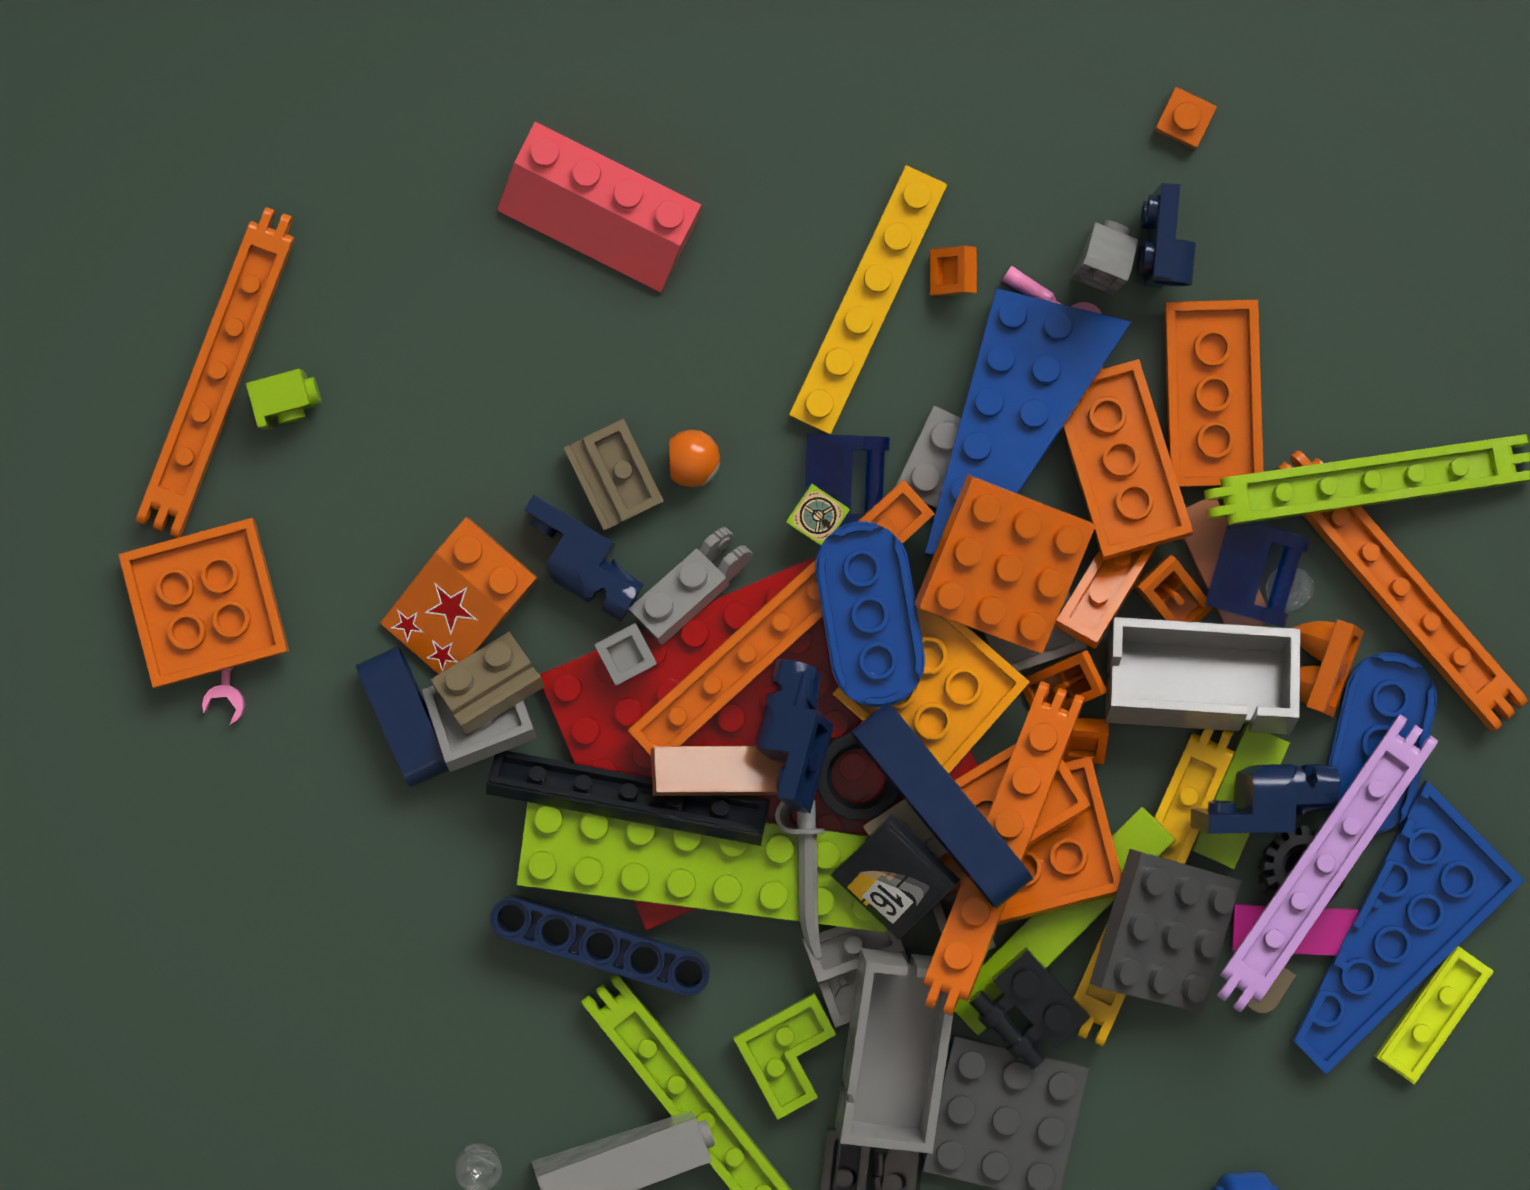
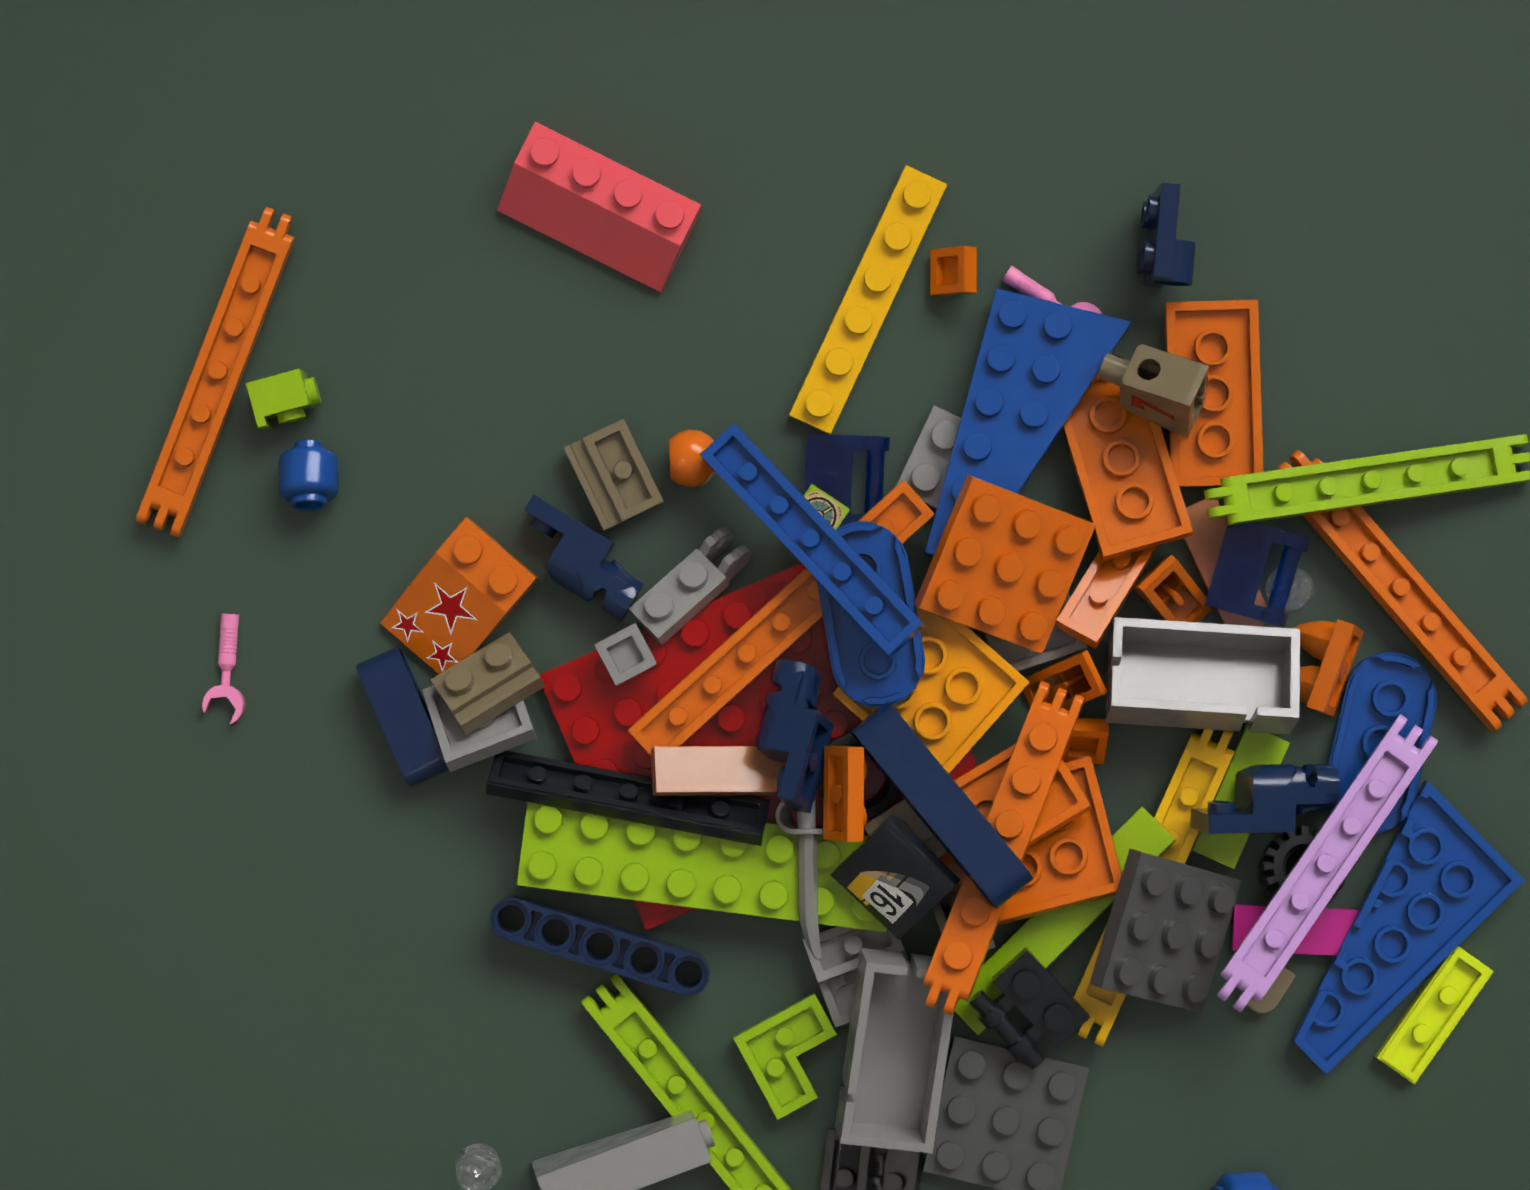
orange plate [118,518,290,689] -> none
light grey slope [1071,220,1138,296] -> none
orange plate [1154,87,1217,150] -> none
none -> blue head [278,440,339,511]
none -> blue plate [700,423,925,658]
none -> orange plate [823,746,867,842]
none -> dark tan torso [1098,344,1209,439]

